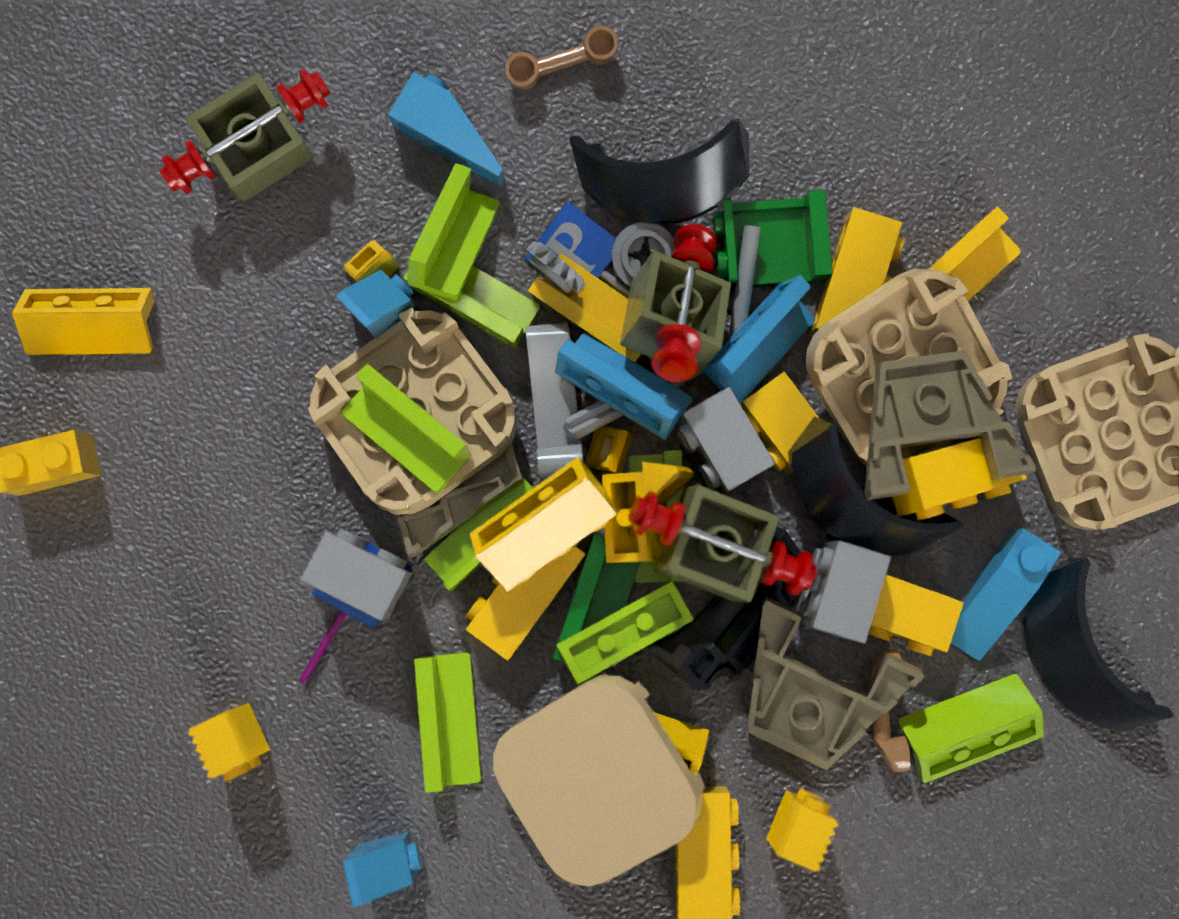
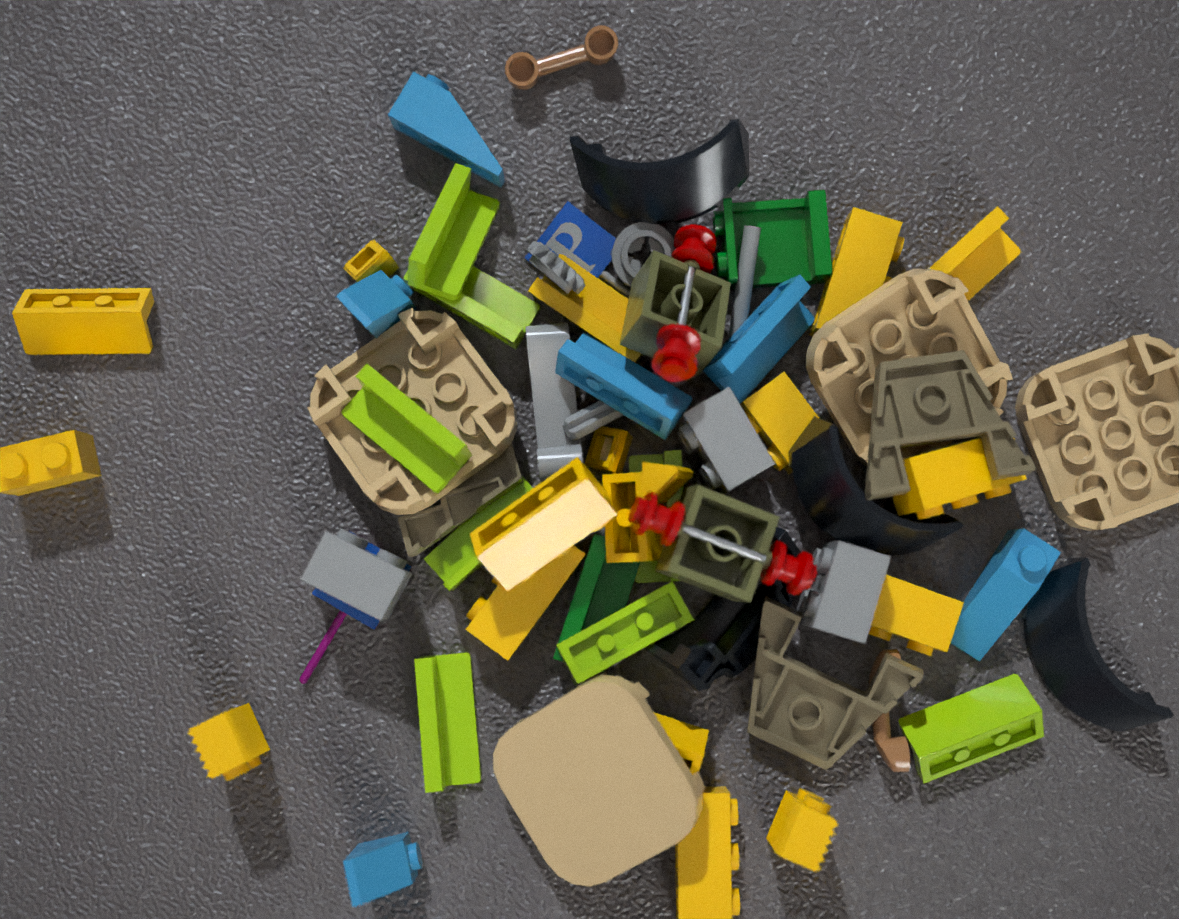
olive brick [159,68,331,202] -> none

